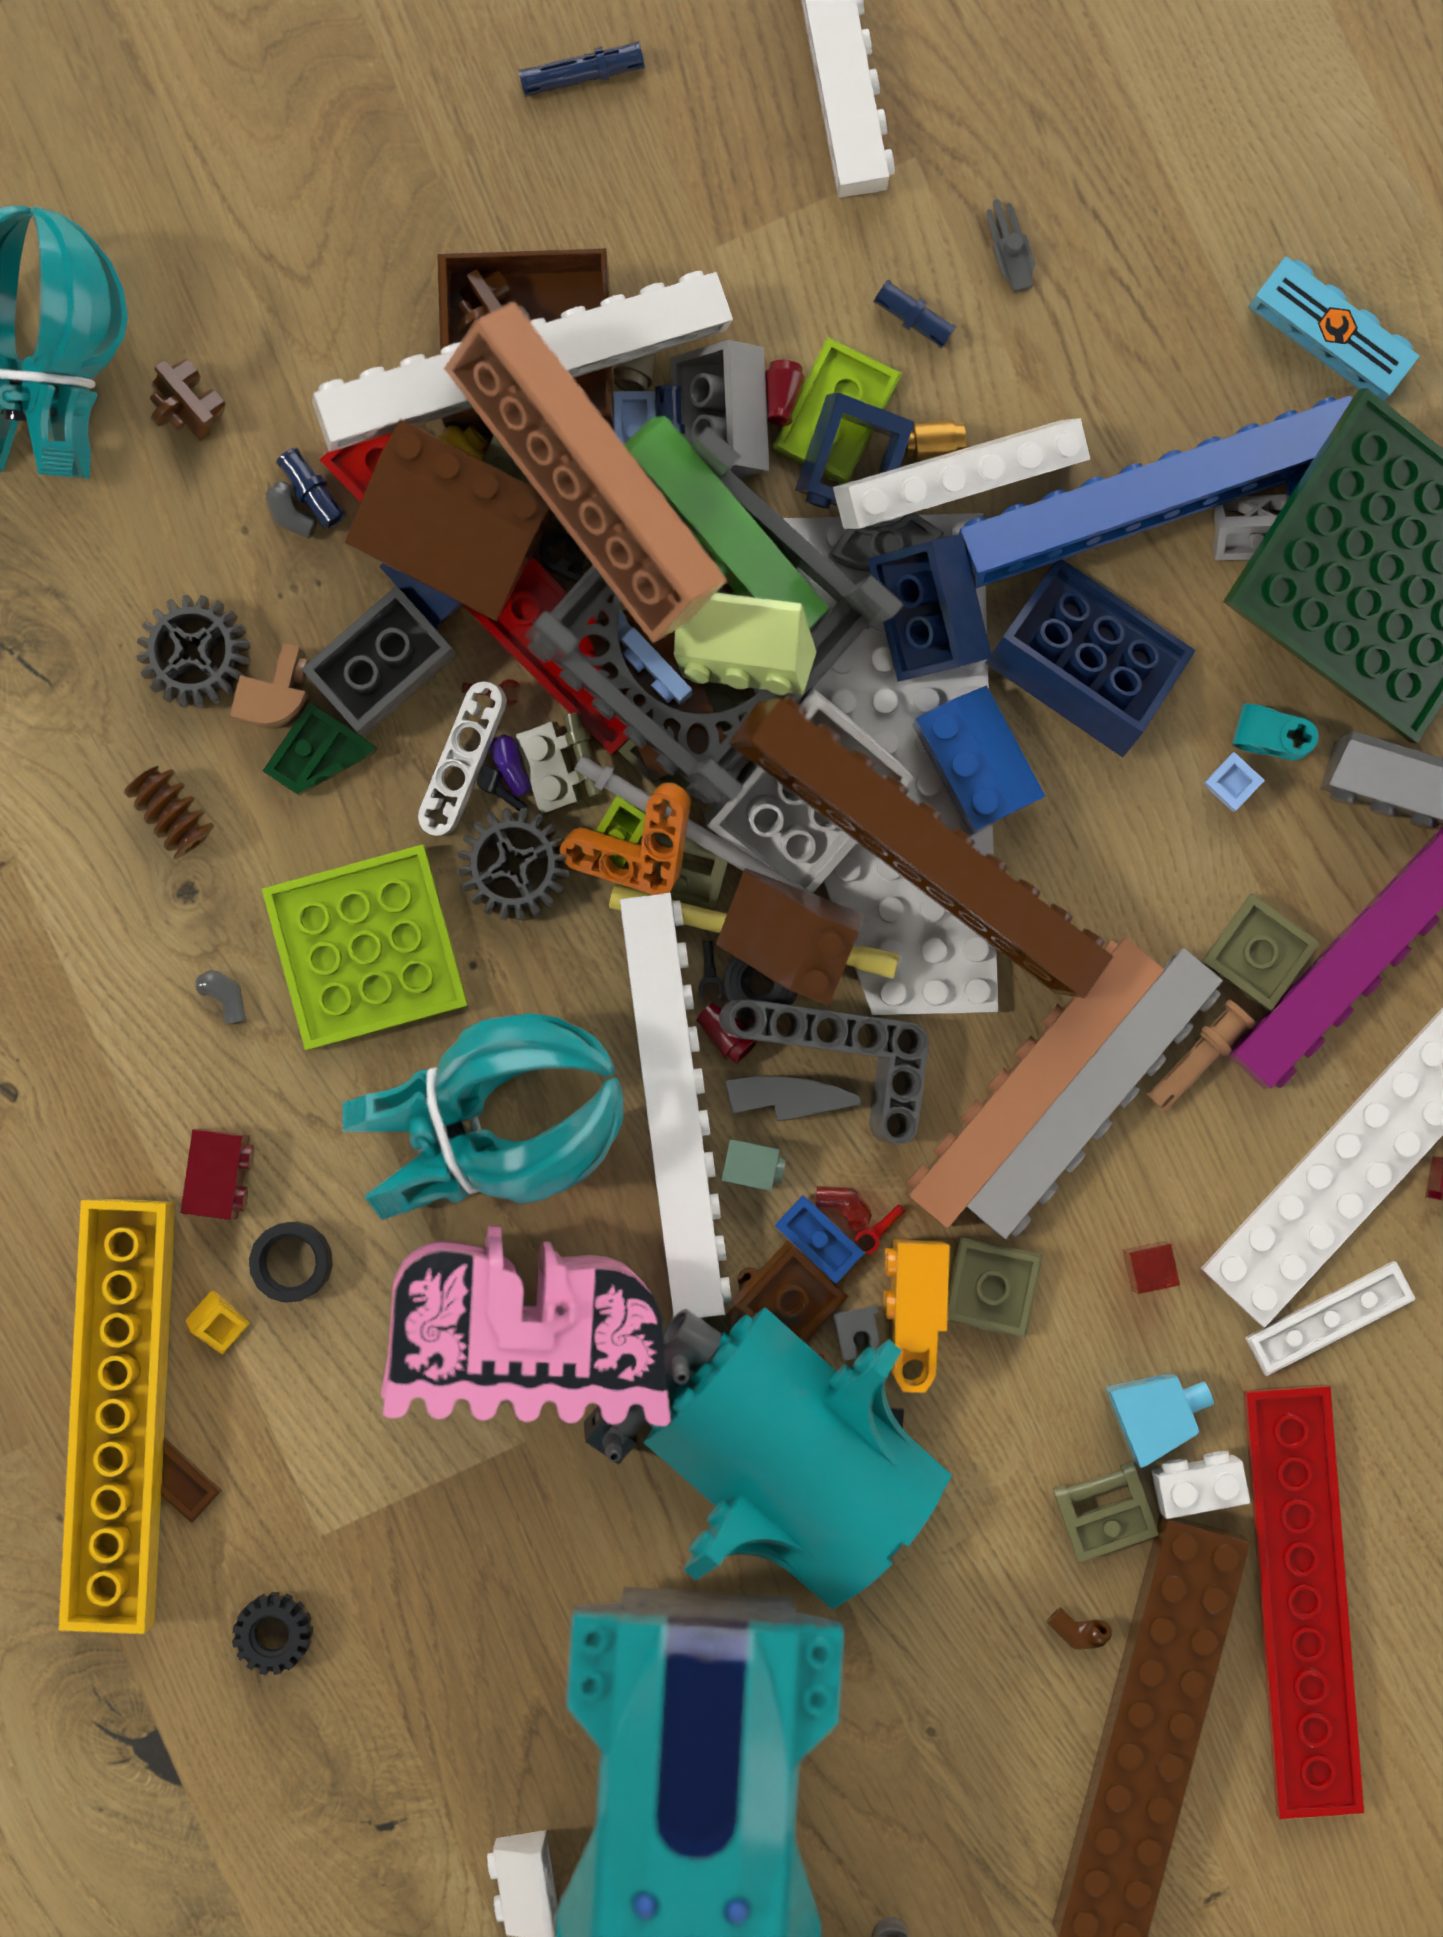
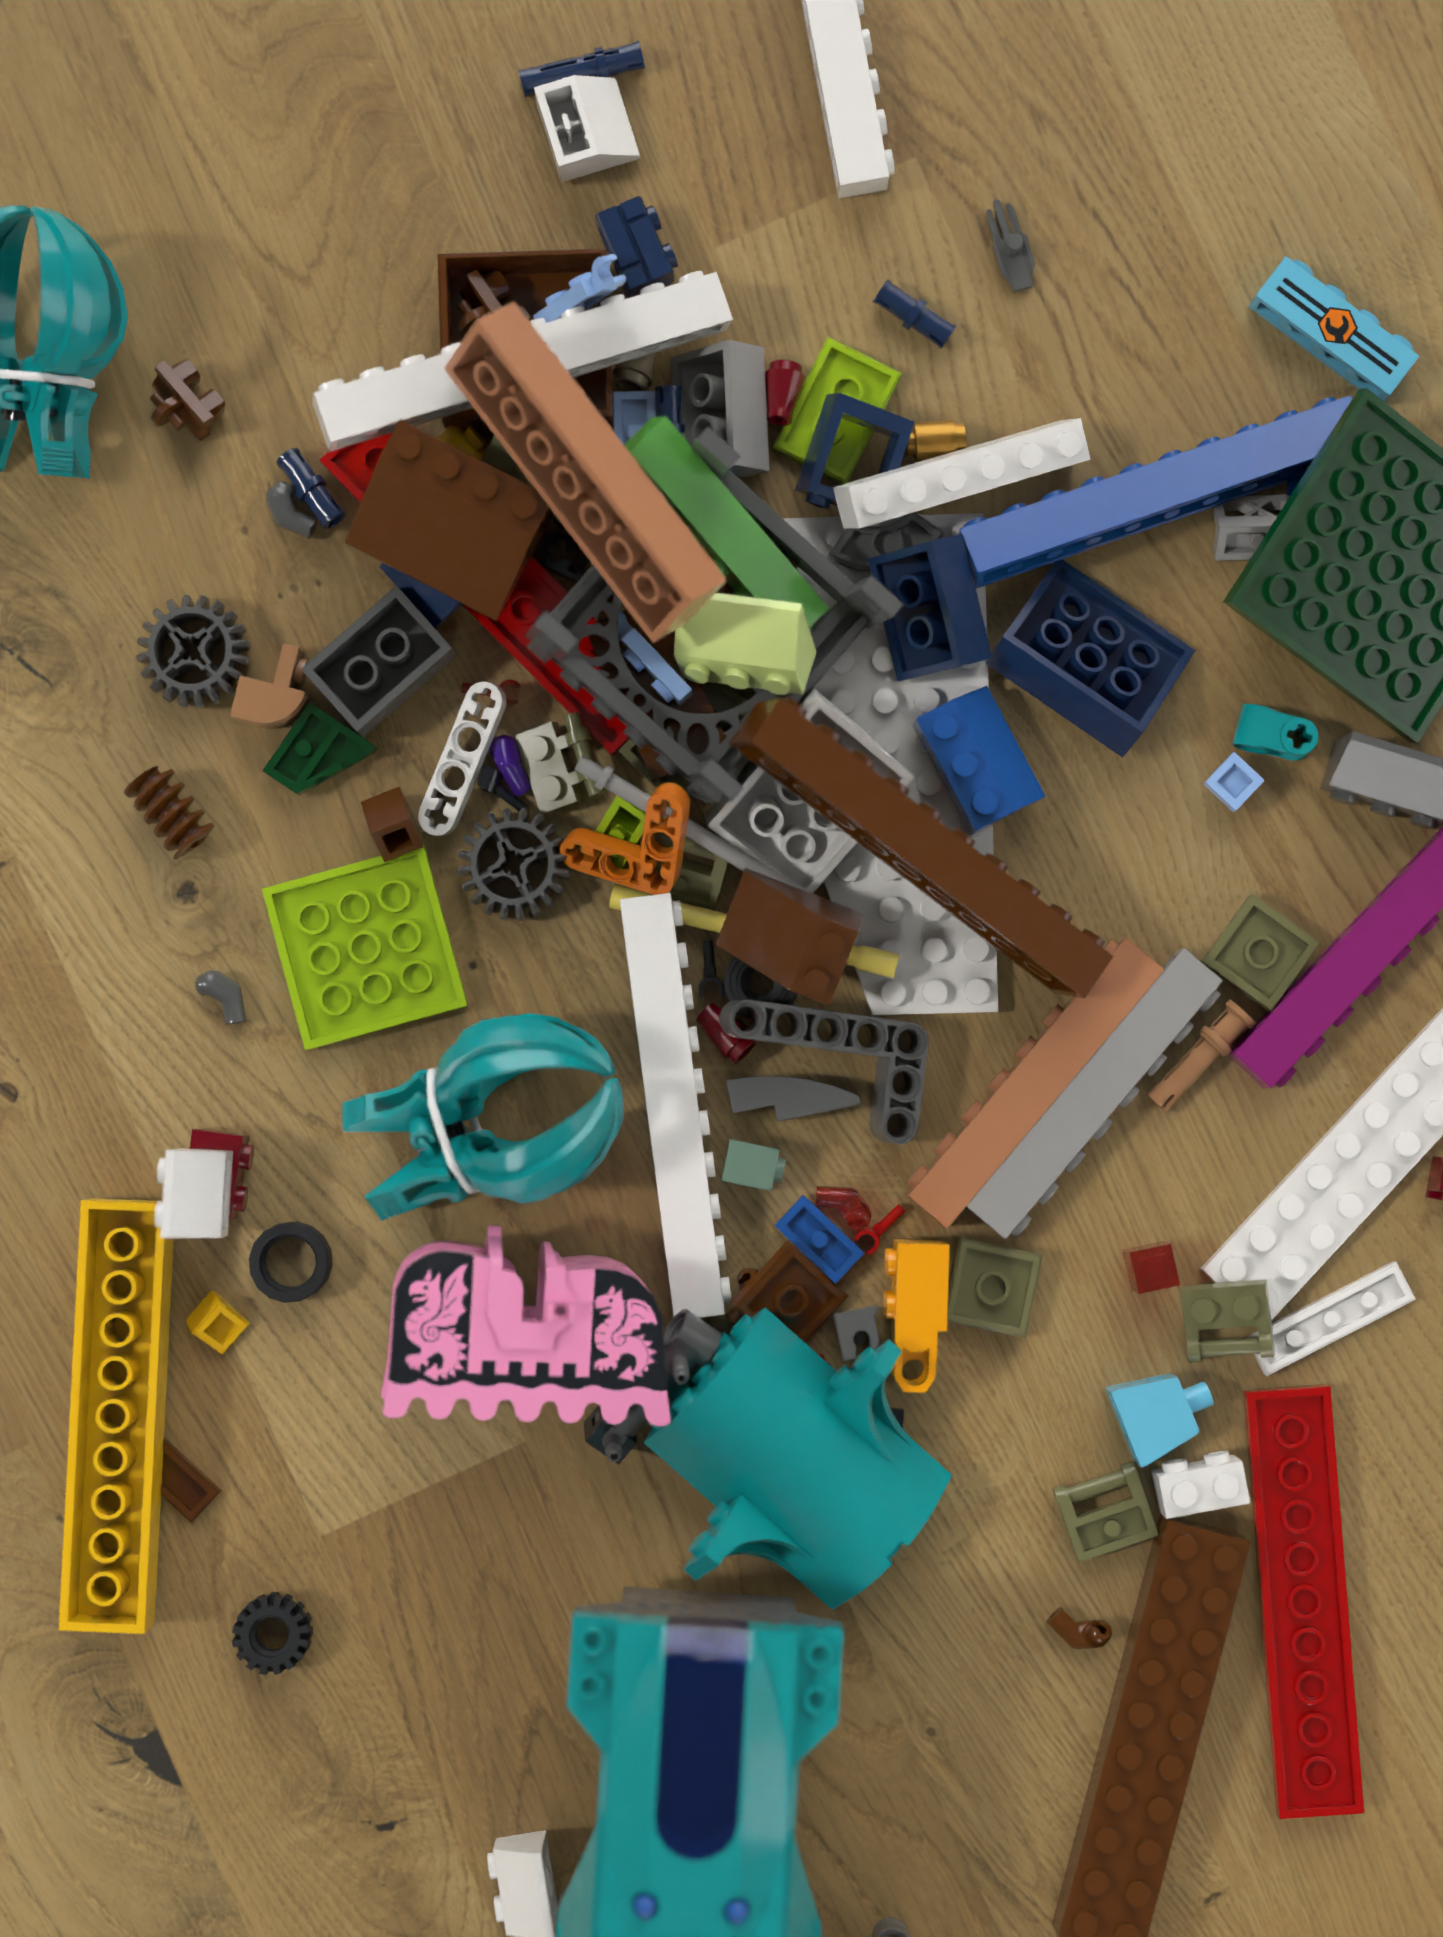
none -> white slope [155,1148,233,1238]
none -> reddish brown brick [361,786,424,862]
none -> light blue plate [533,254,626,323]
none -> white slope [534,75,640,183]
none -> dark blue brick [595,196,678,298]
none -> olive plate [1180,1279,1275,1363]

